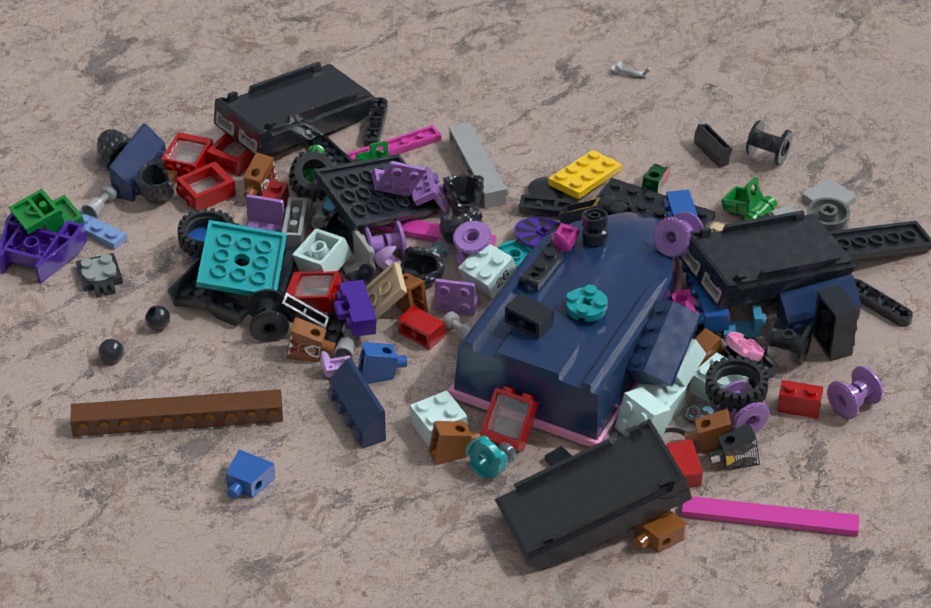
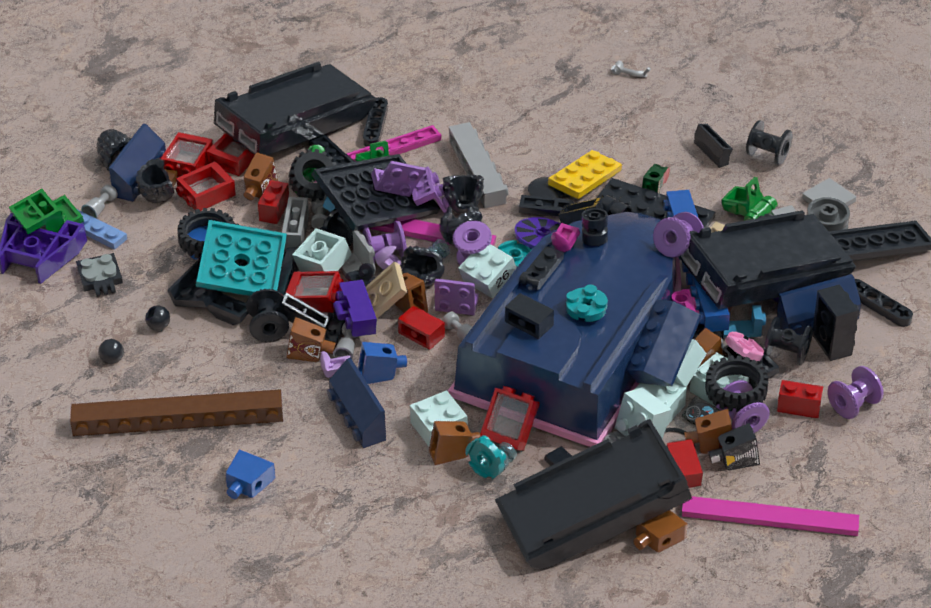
medium lavender bracket [245,194,285,233] -> none

